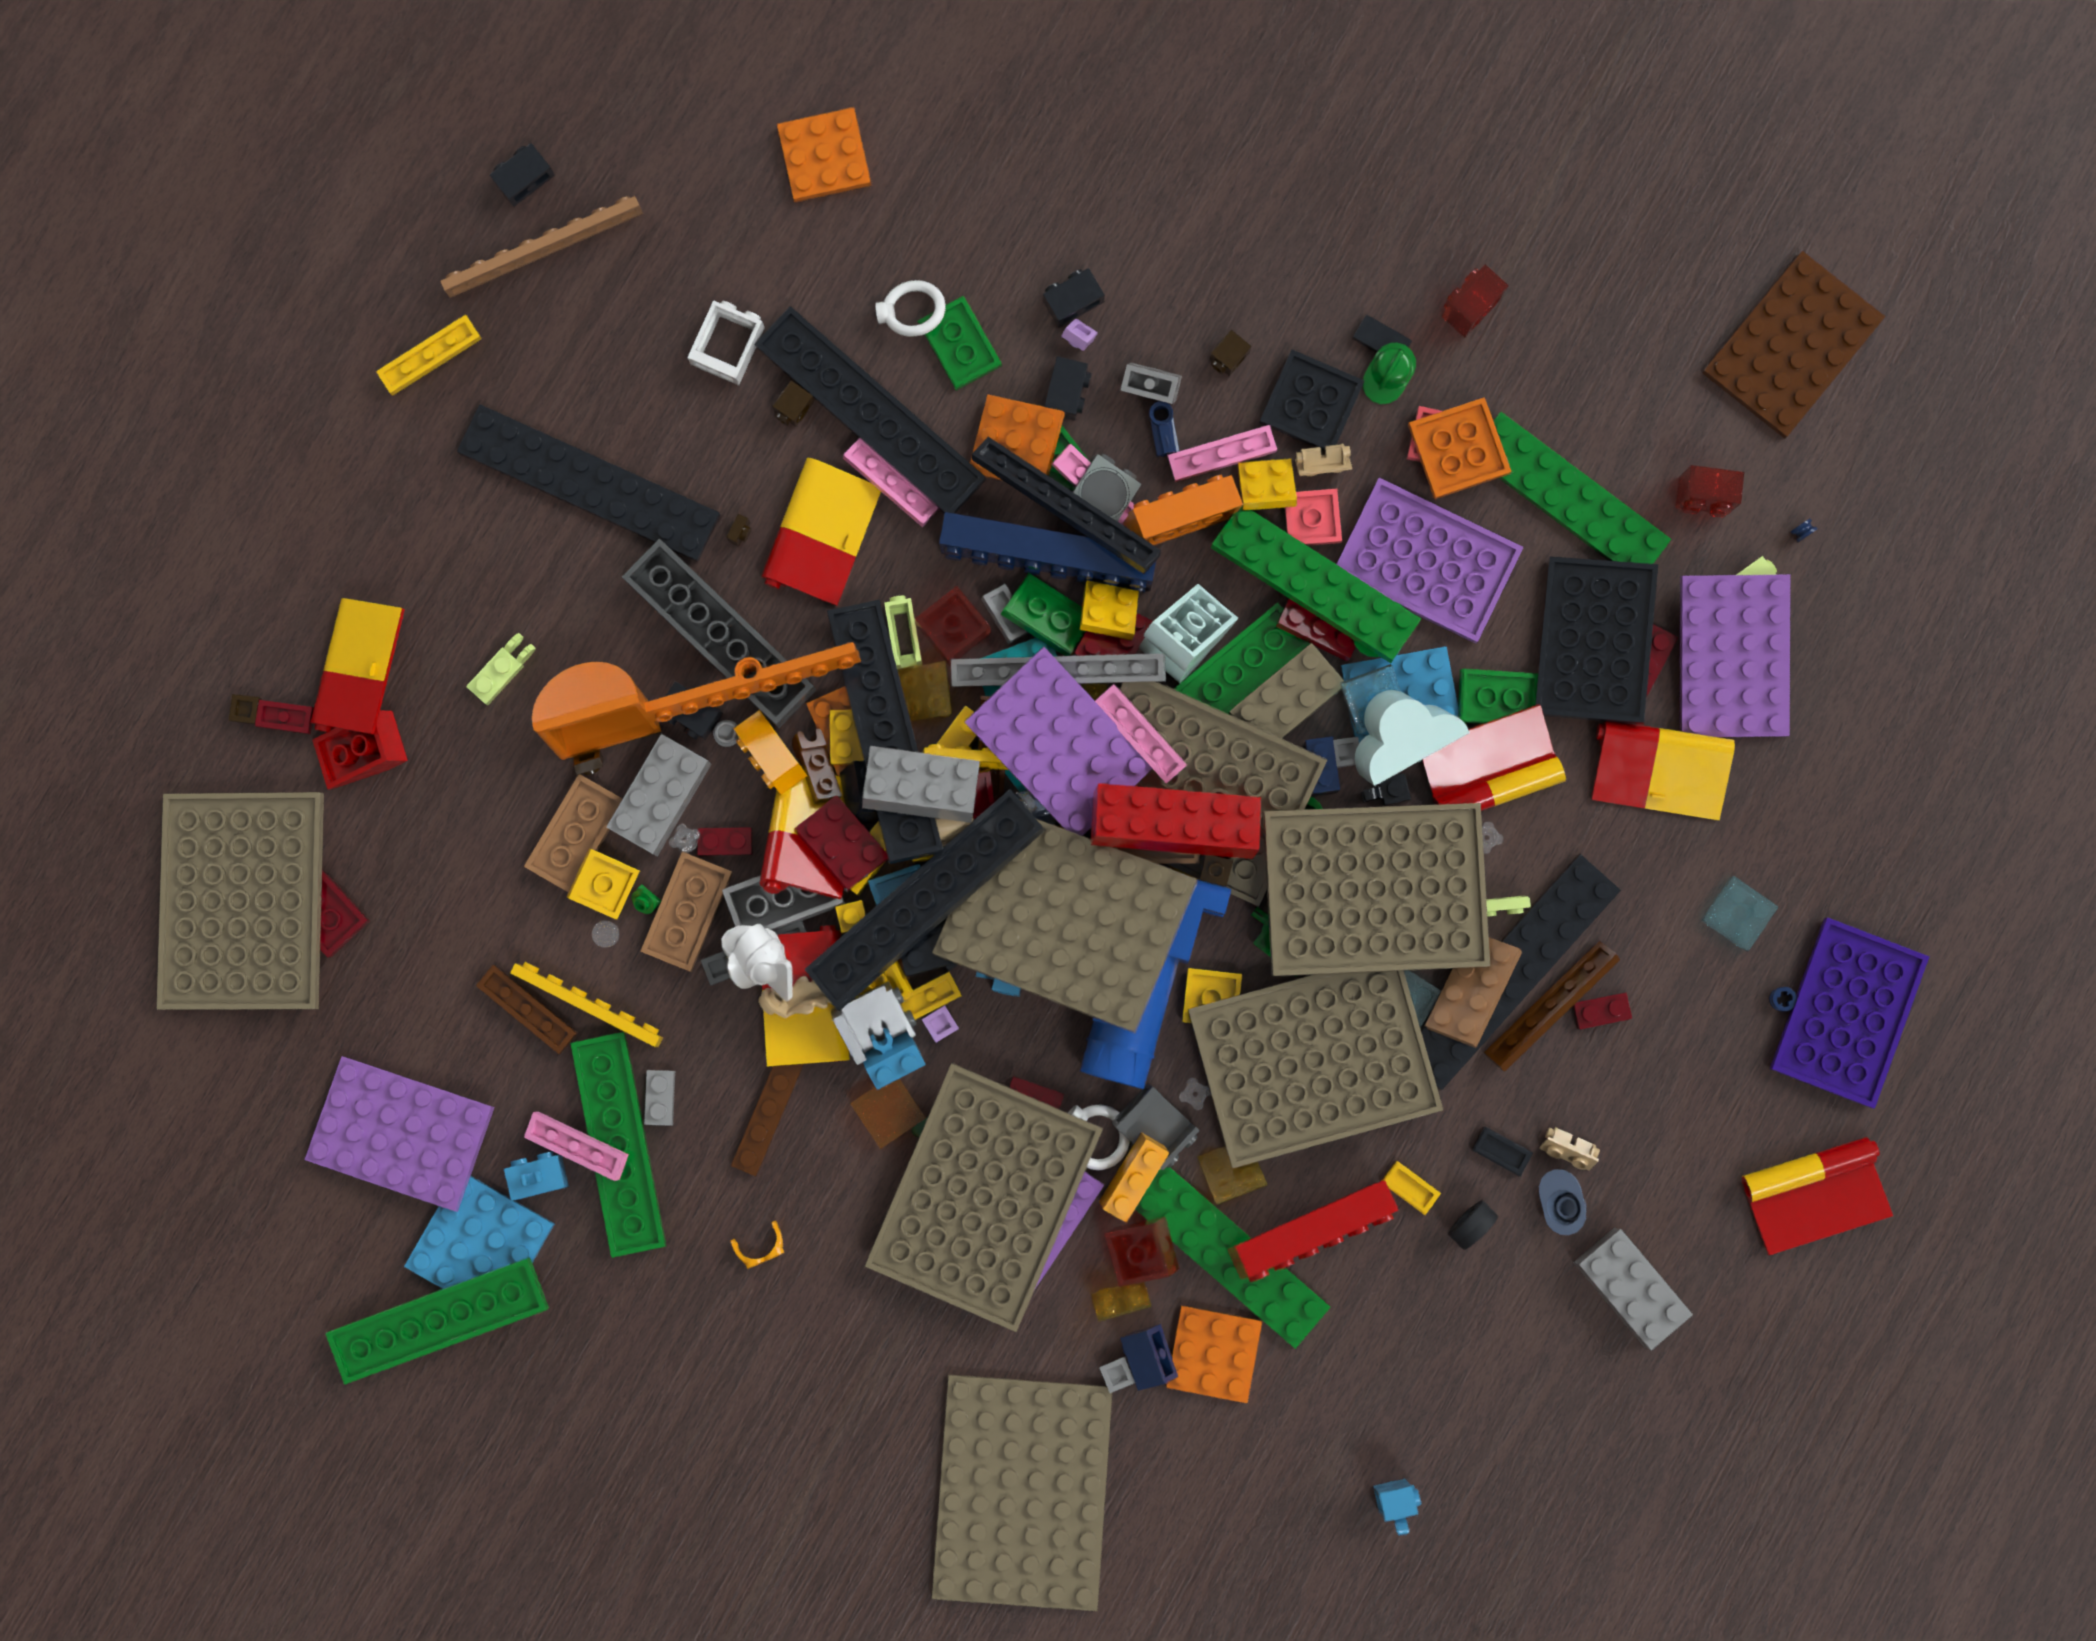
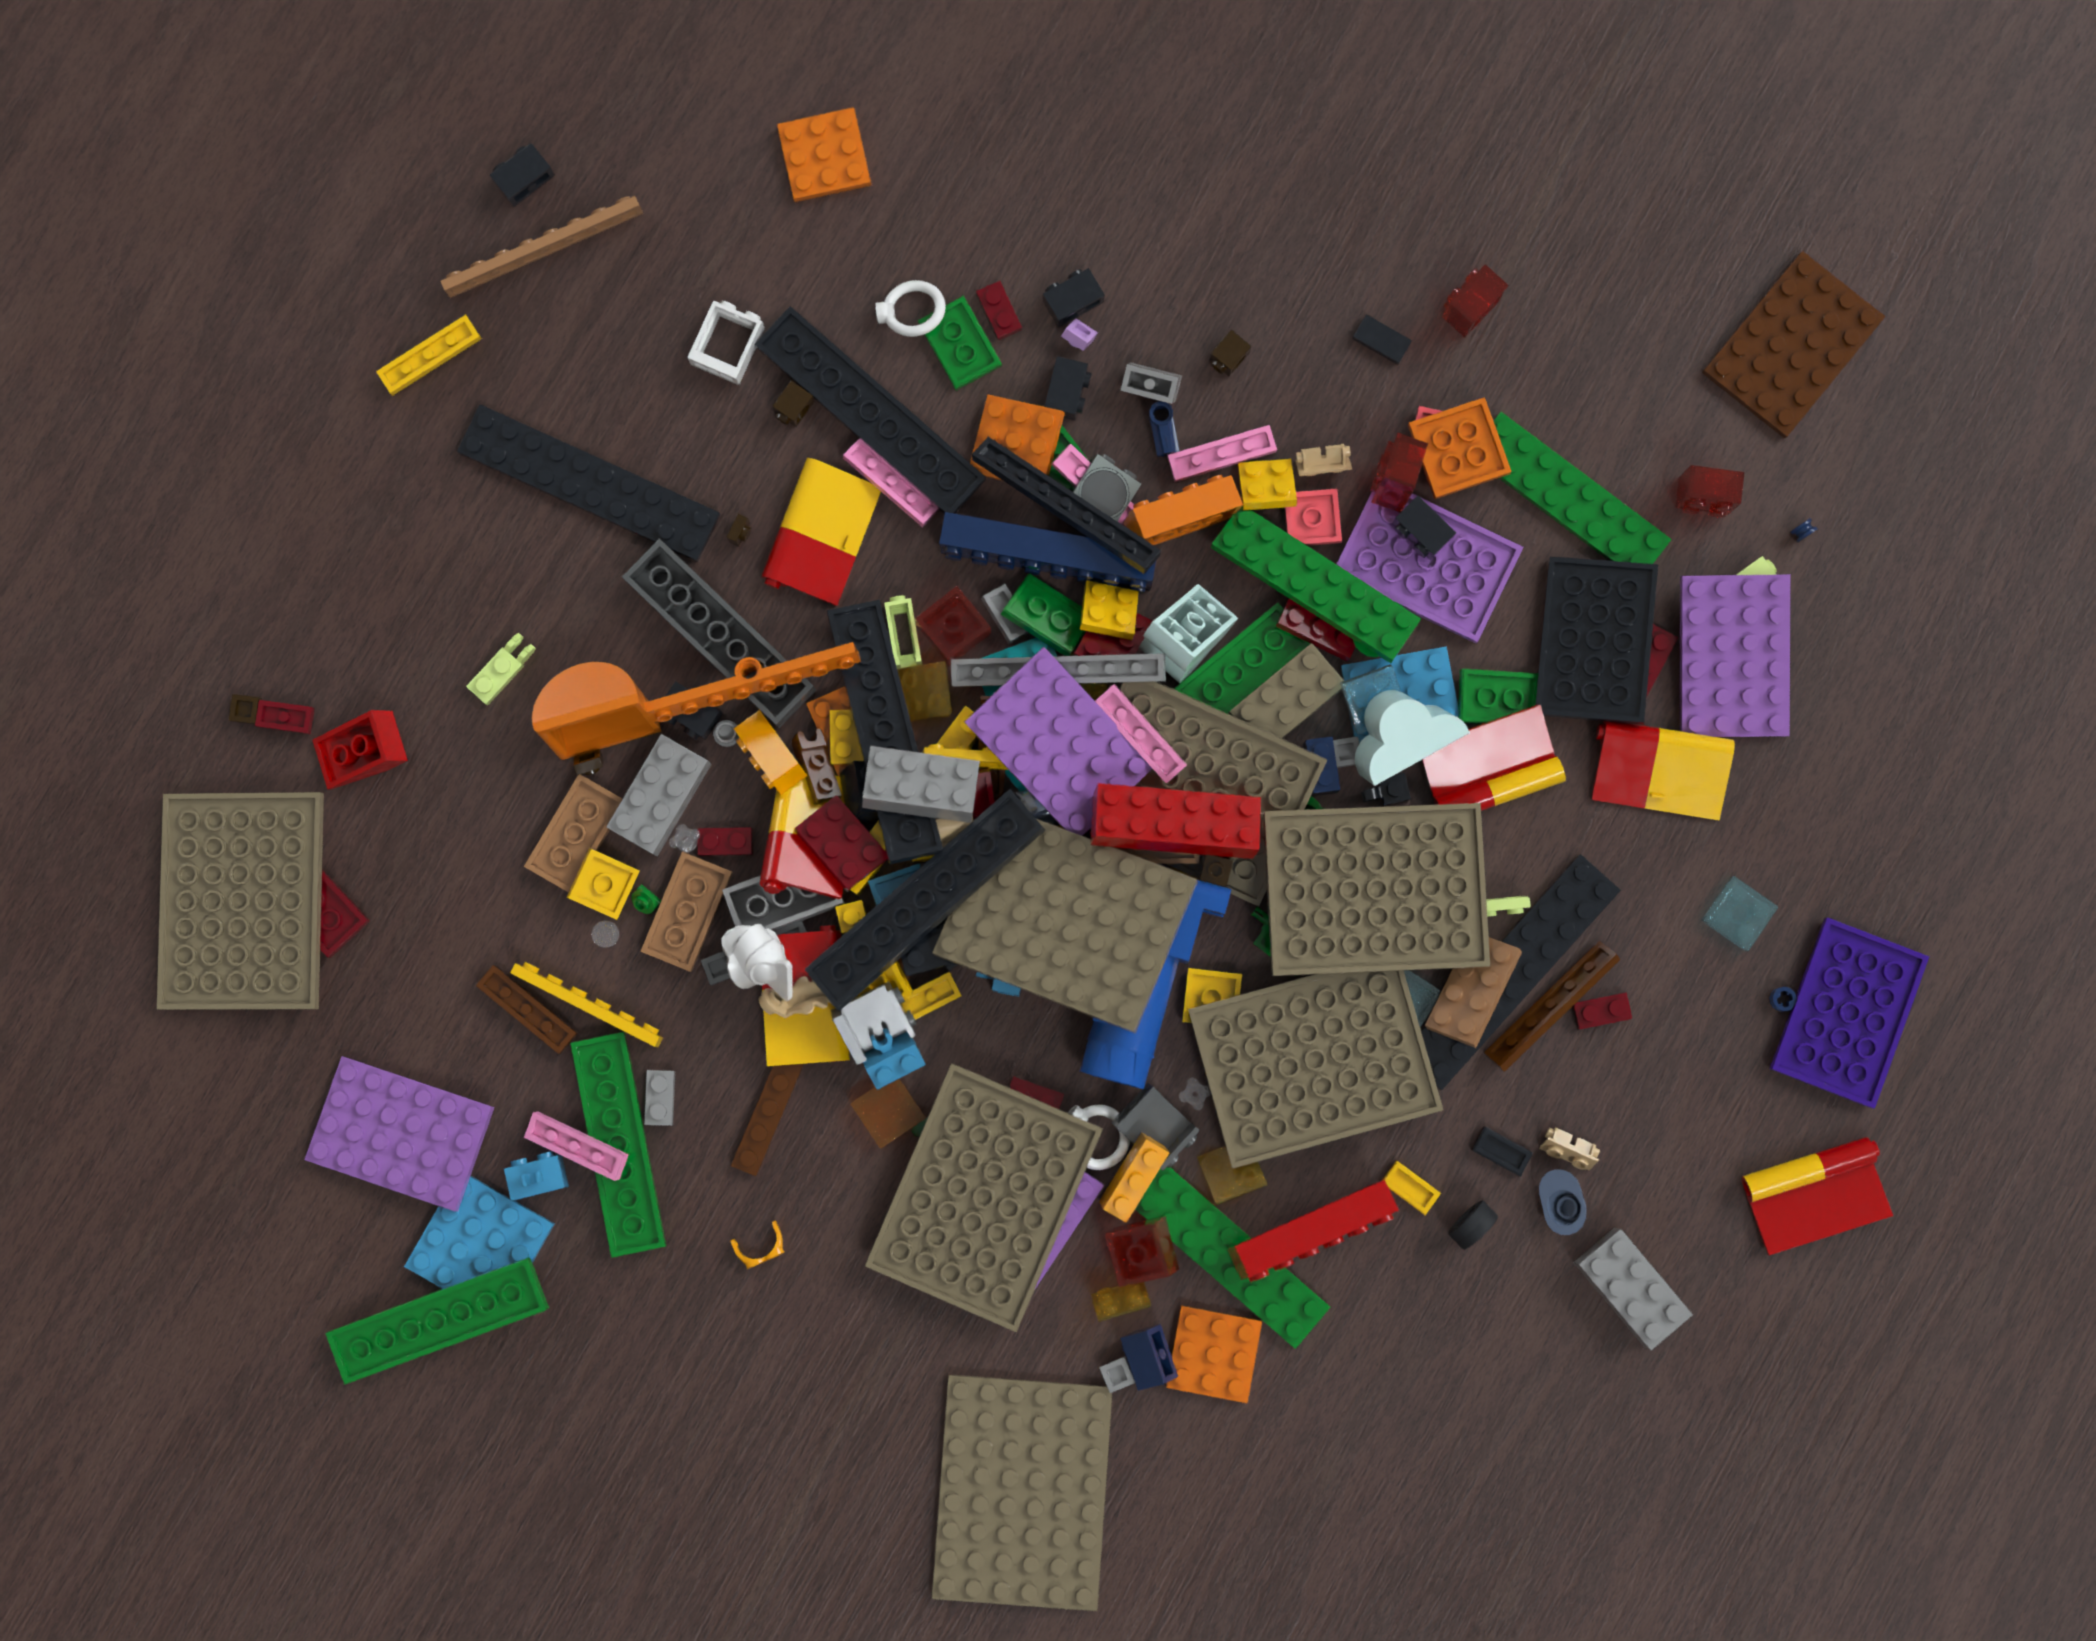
door [310,598,405,735] -> none
lavender plate [922,1006,959,1043] -> none
black plate [1259,349,1365,451] -> none
green piece [1363,343,1416,404] -> none
dark azure brick [1373,1479,1421,1535] -> none
clear plate [1482,822,1503,854] -> none
none -> dark red plate [976,281,1022,341]
none -> clear red brick [1370,433,1428,513]
none -> black brick [1392,496,1456,560]

